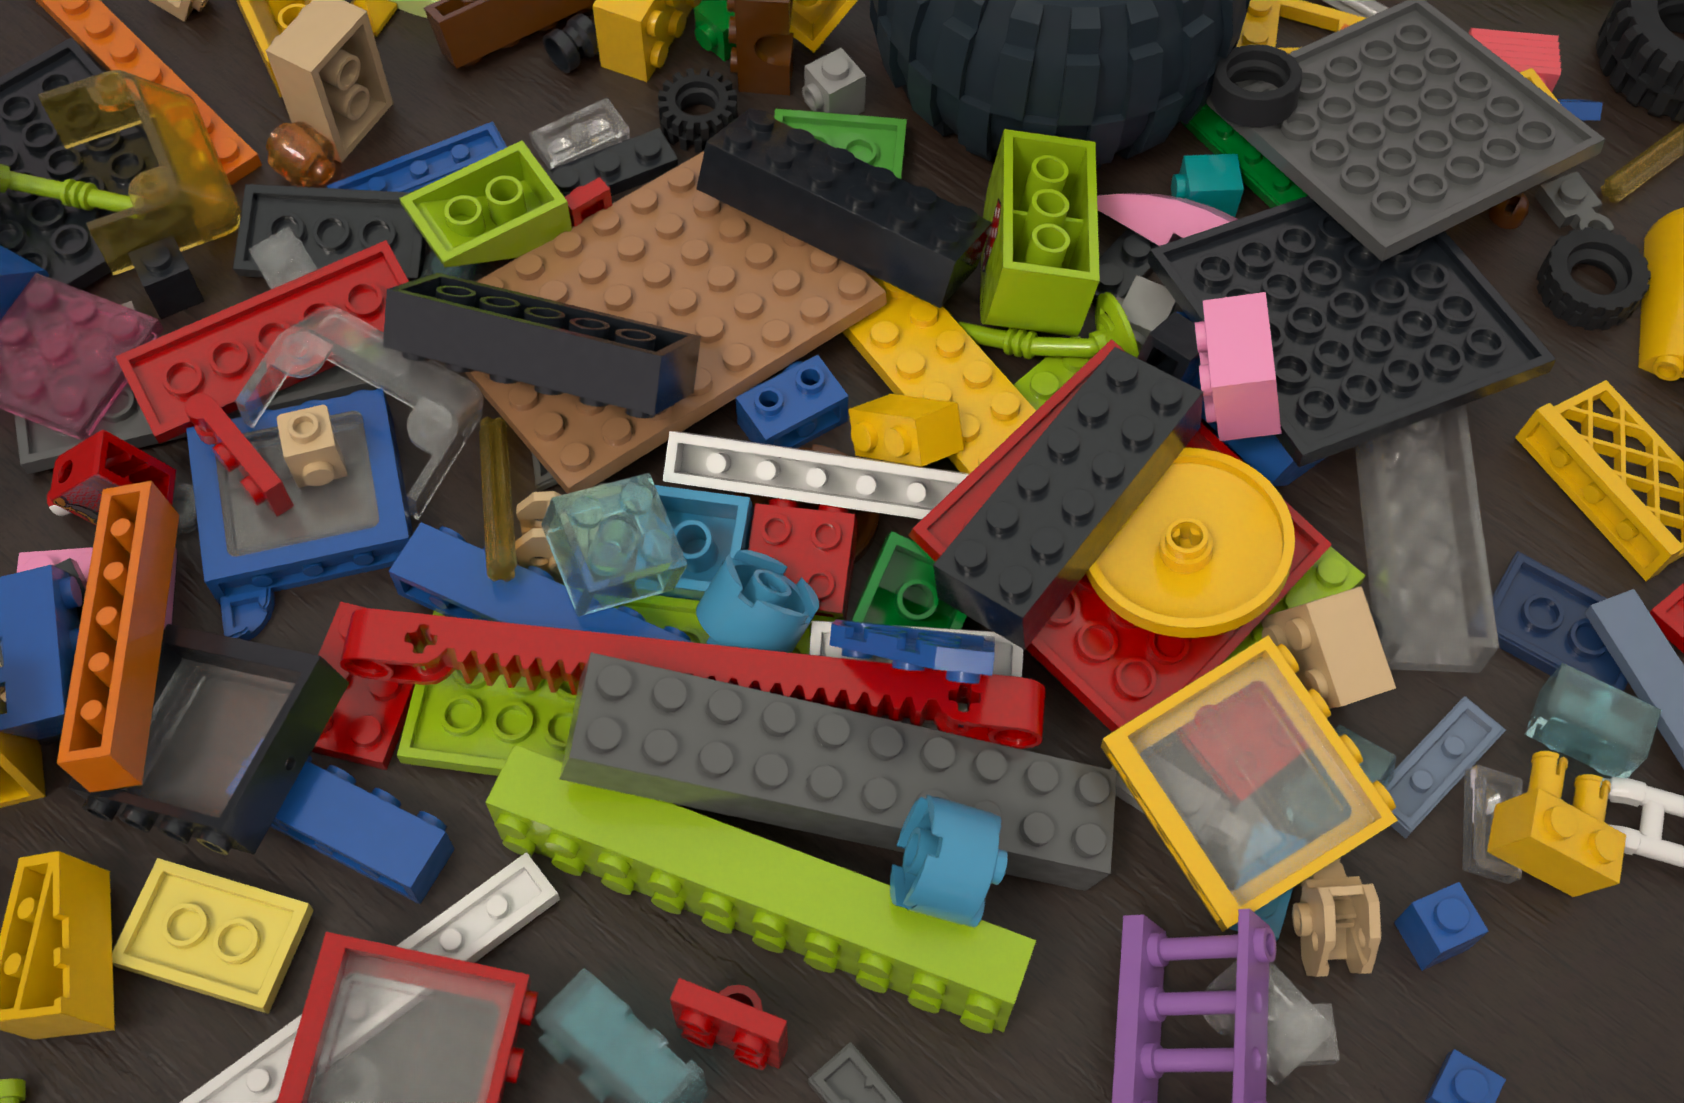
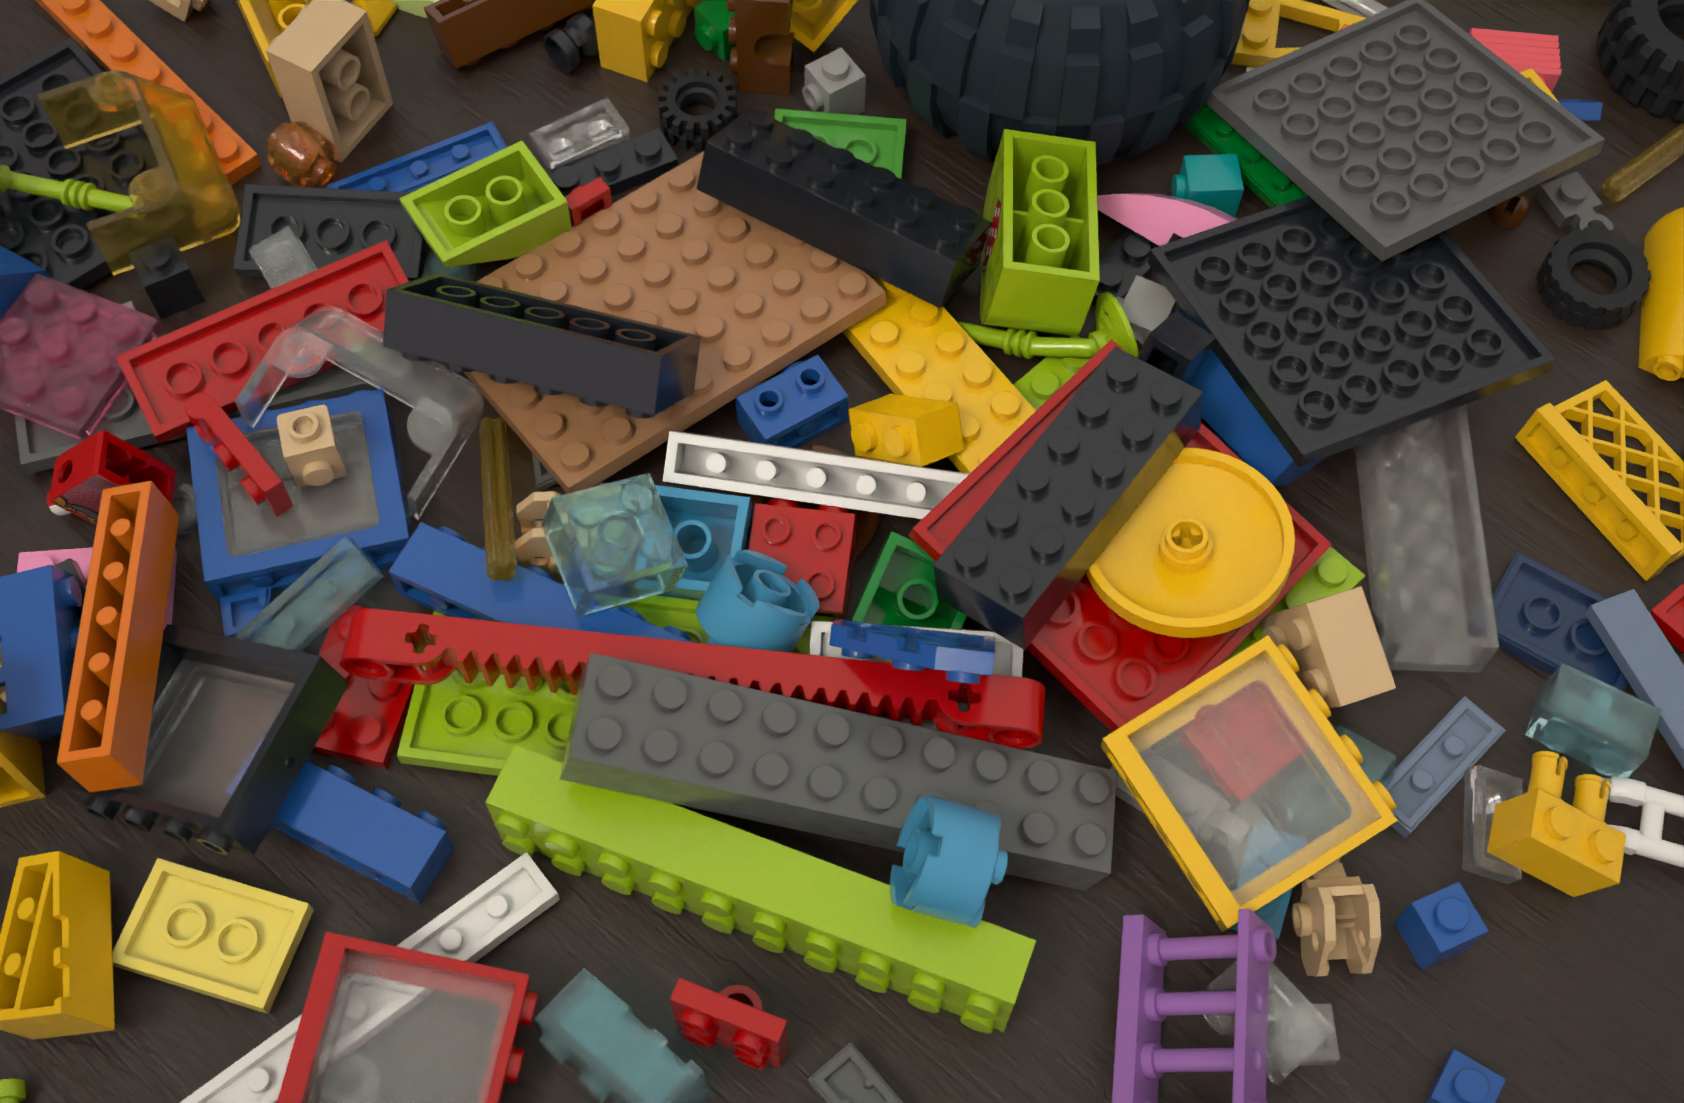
bright pink brick [1195,292,1281,441] -> none
black tyre [1211,44,1302,128] -> none
none -> clear light blue plate [233,536,384,652]

